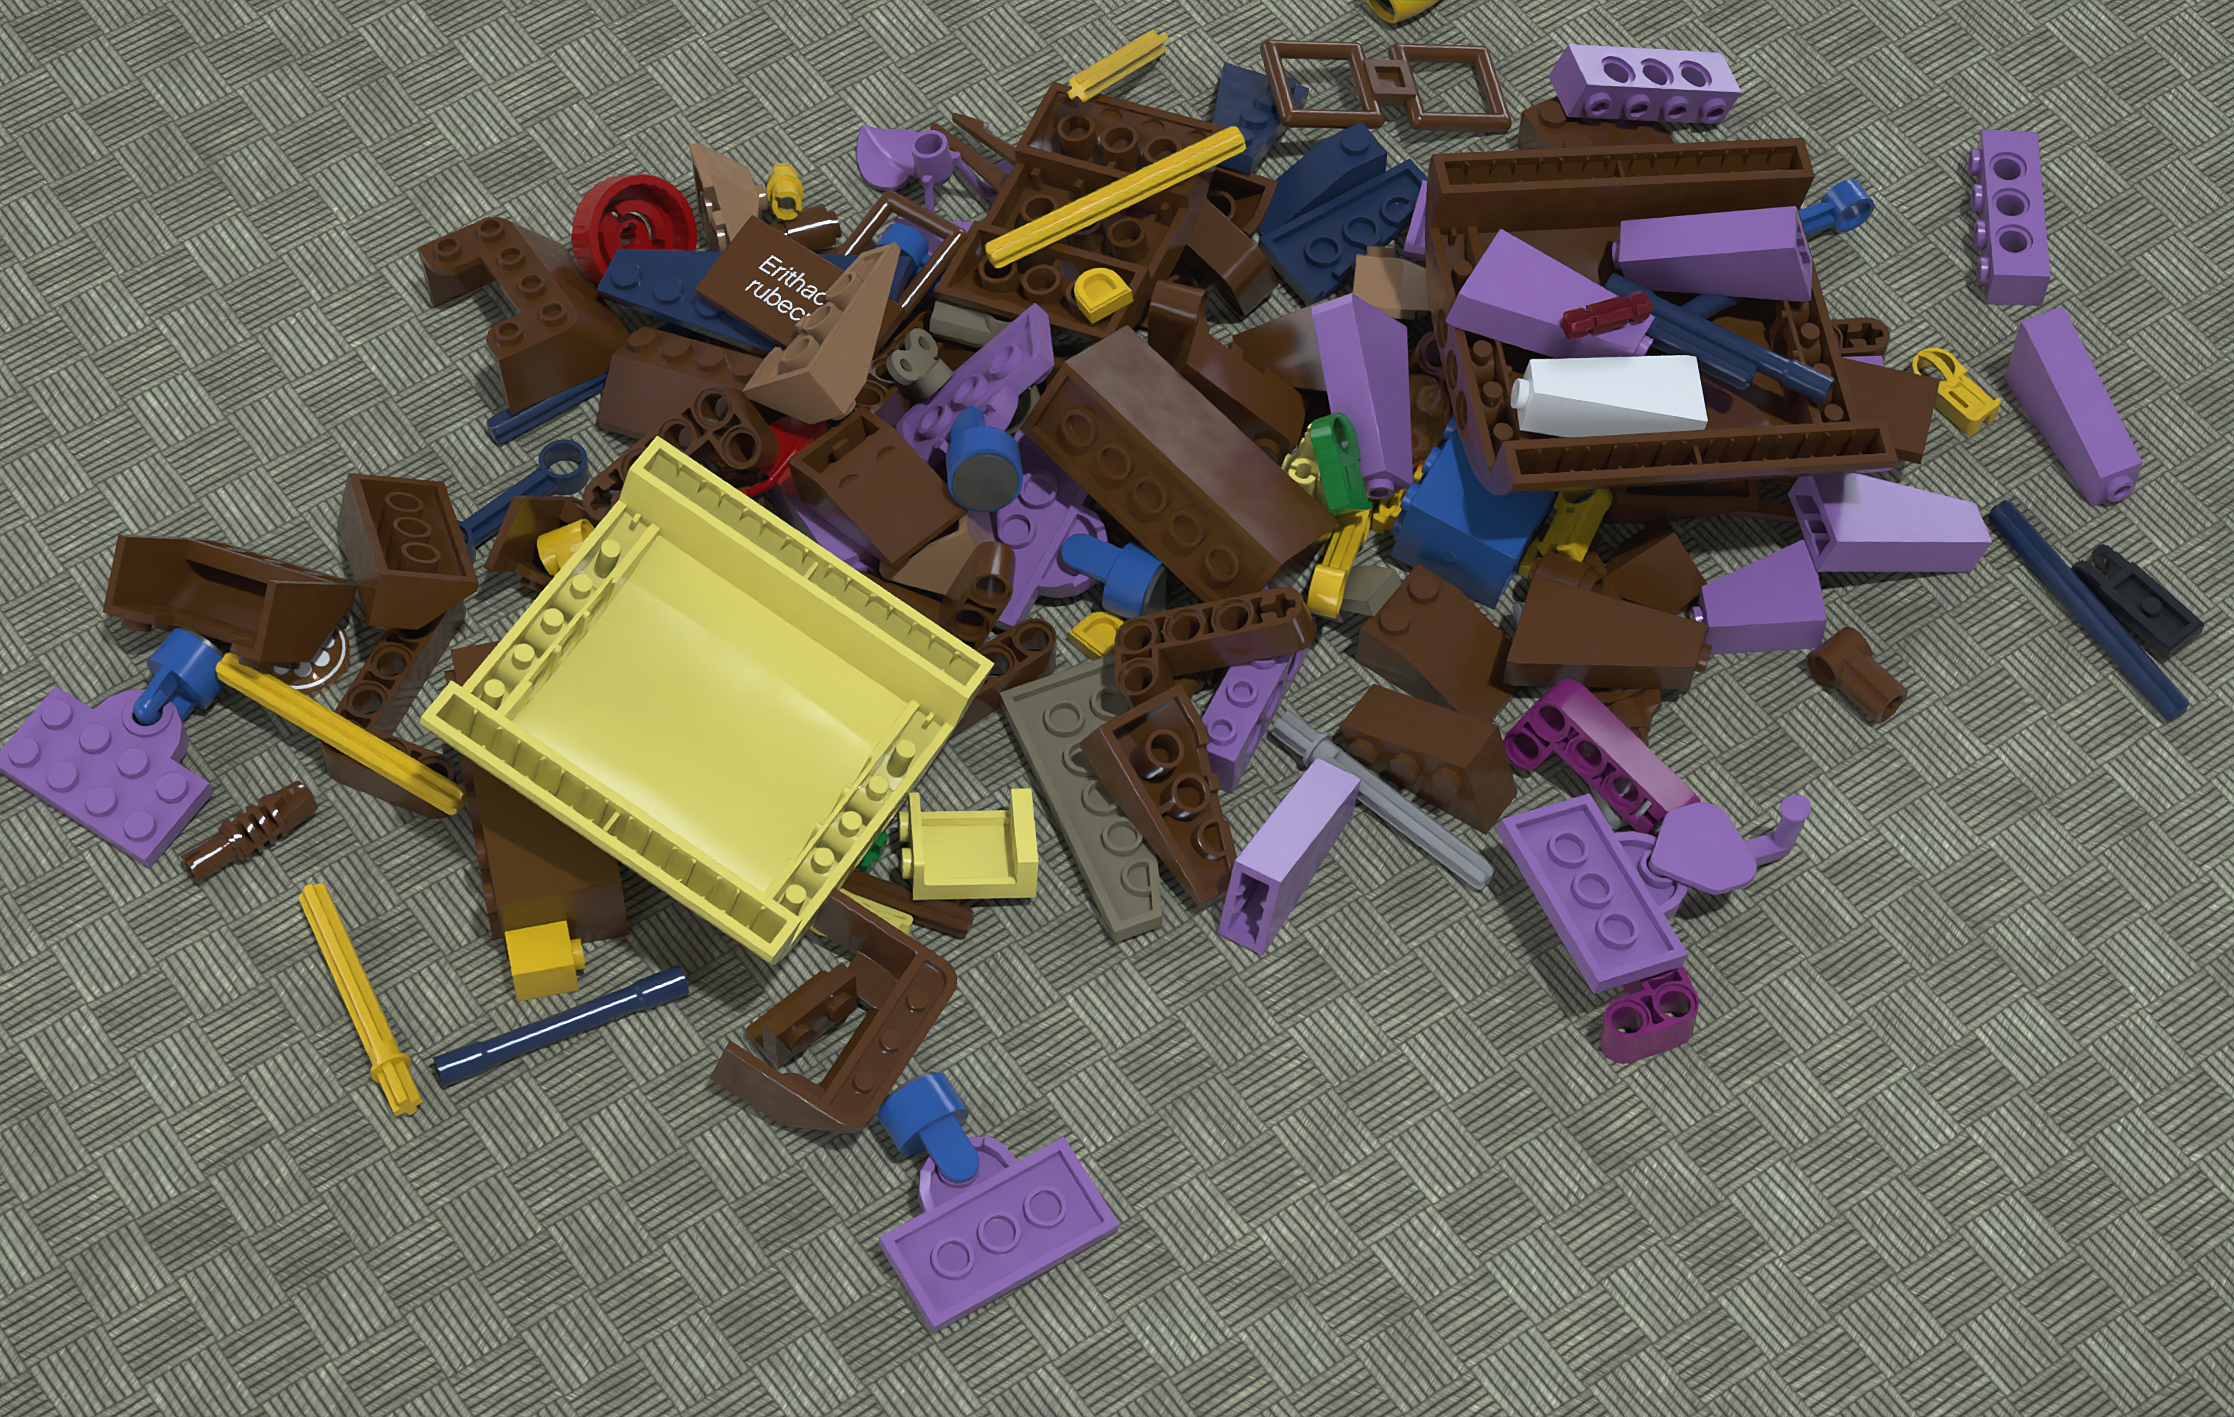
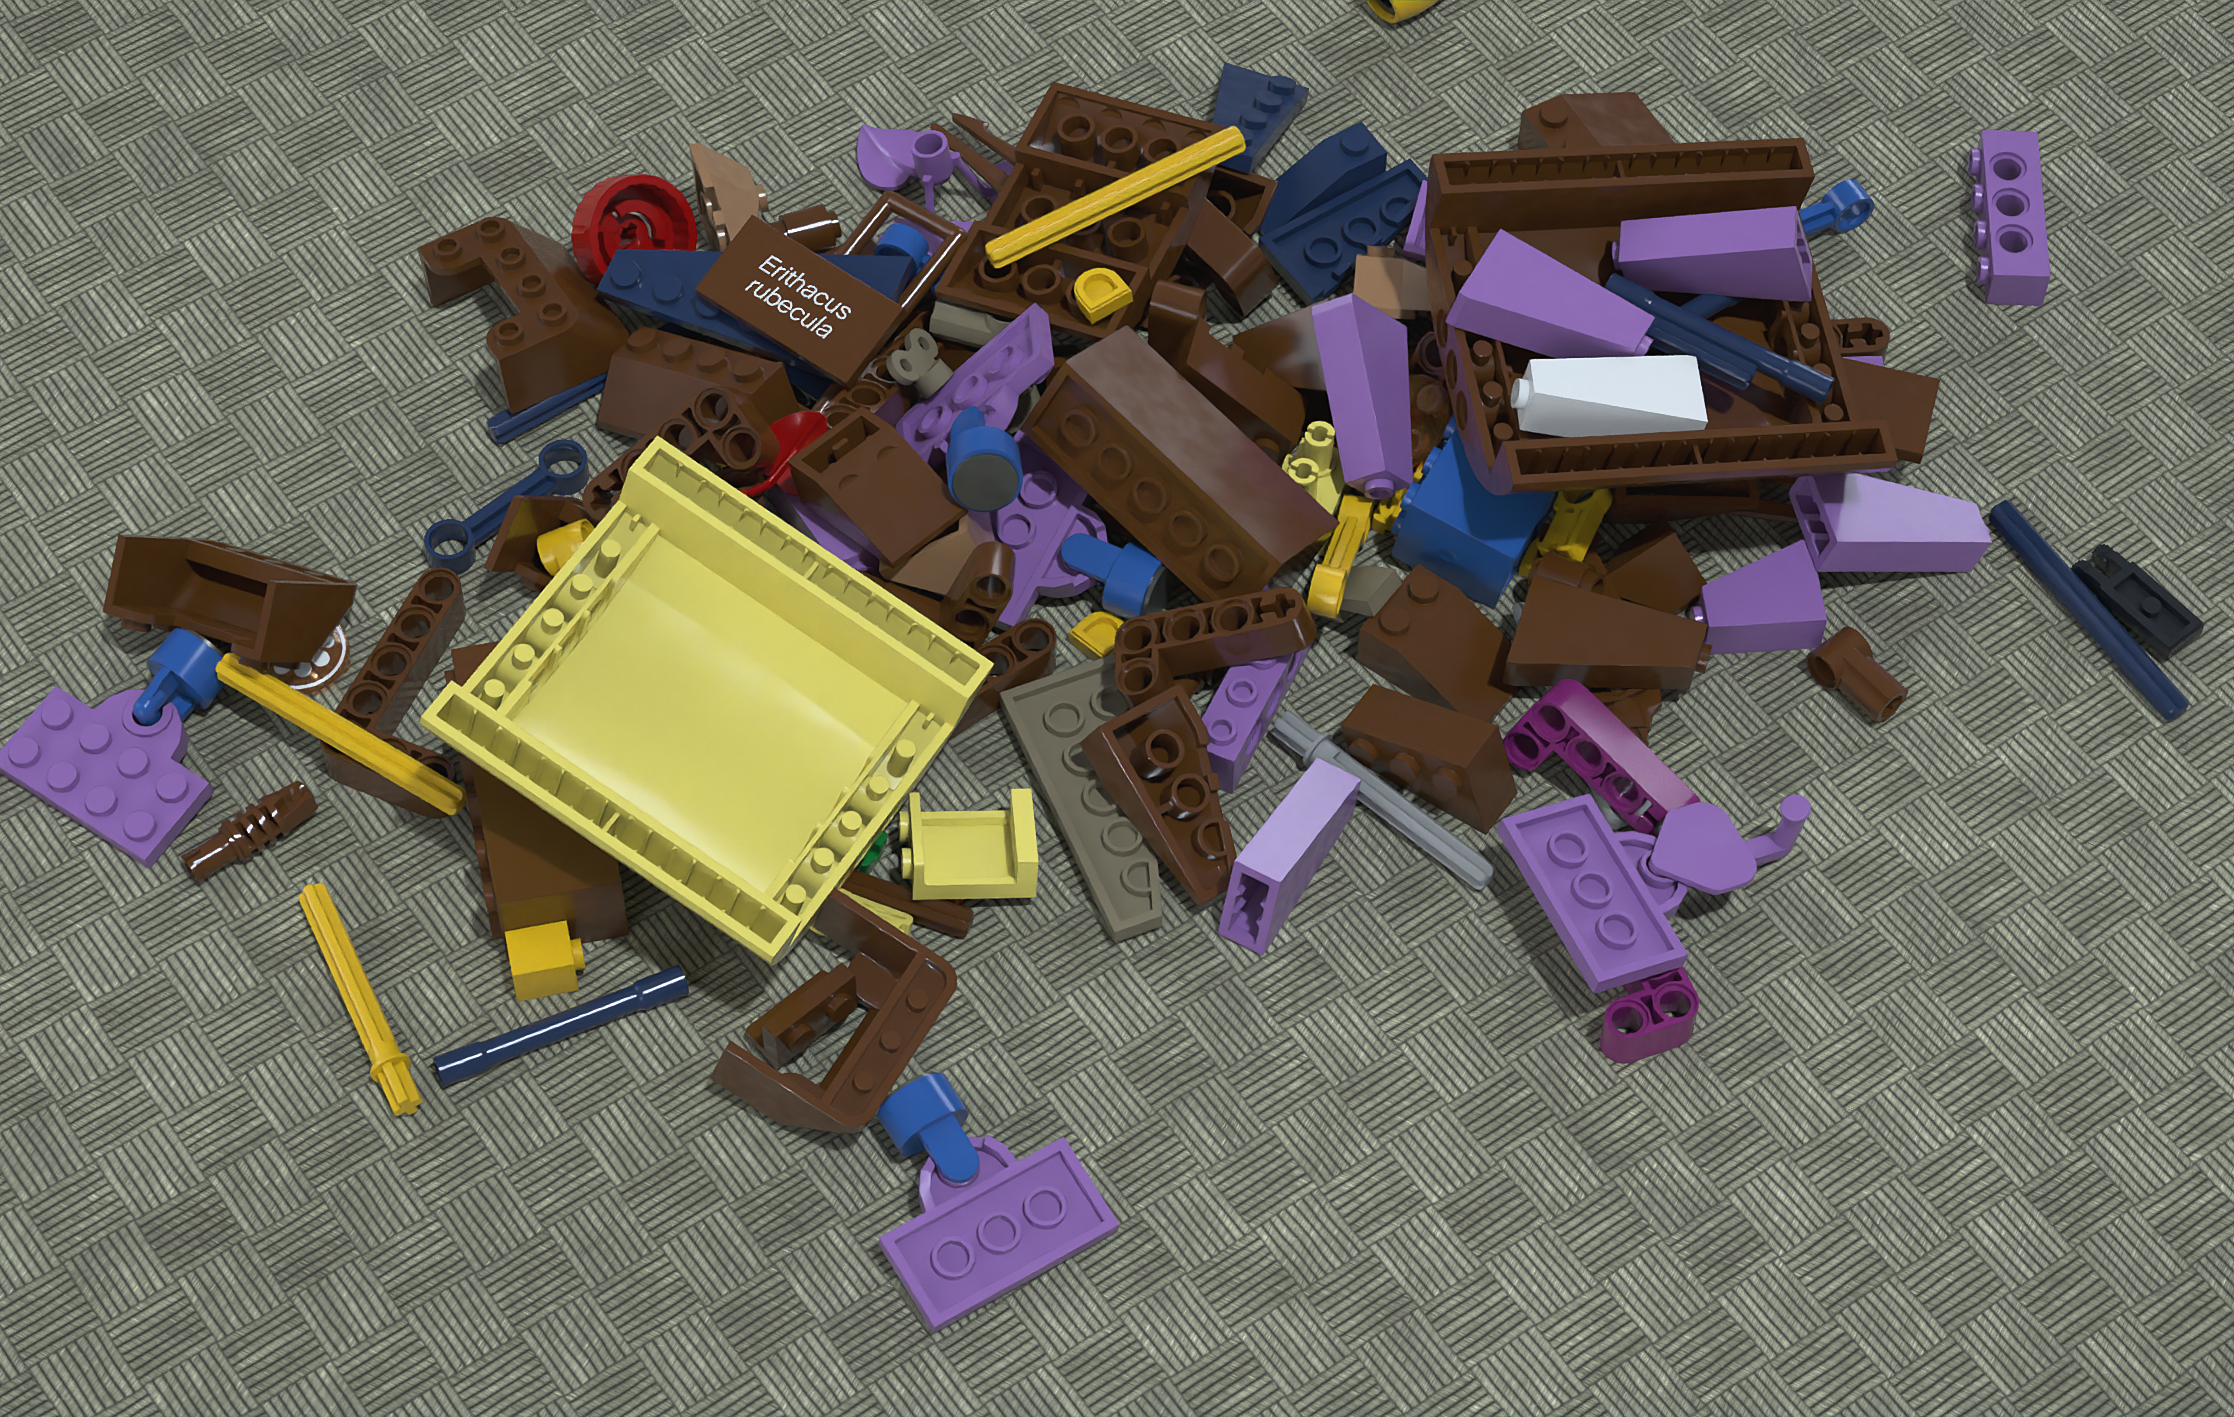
reddish brown slope [337,473,479,631] -> none
medium nougat wedge [742,242,901,425] -> none
yellow pin [766,163,803,220] -> none
yellow axle [1067,29,1169,103] -> none
reddish brown bar [1260,40,1512,132] -> none
green piece [1310,412,1372,516] -> none
medium lavender brick [1548,44,1742,124] -> none
dark red axle [1560,291,1653,340] -> none
yellow piece [1910,348,2001,435] -> none
medium lavender slope [2004,307,2143,507] -> none

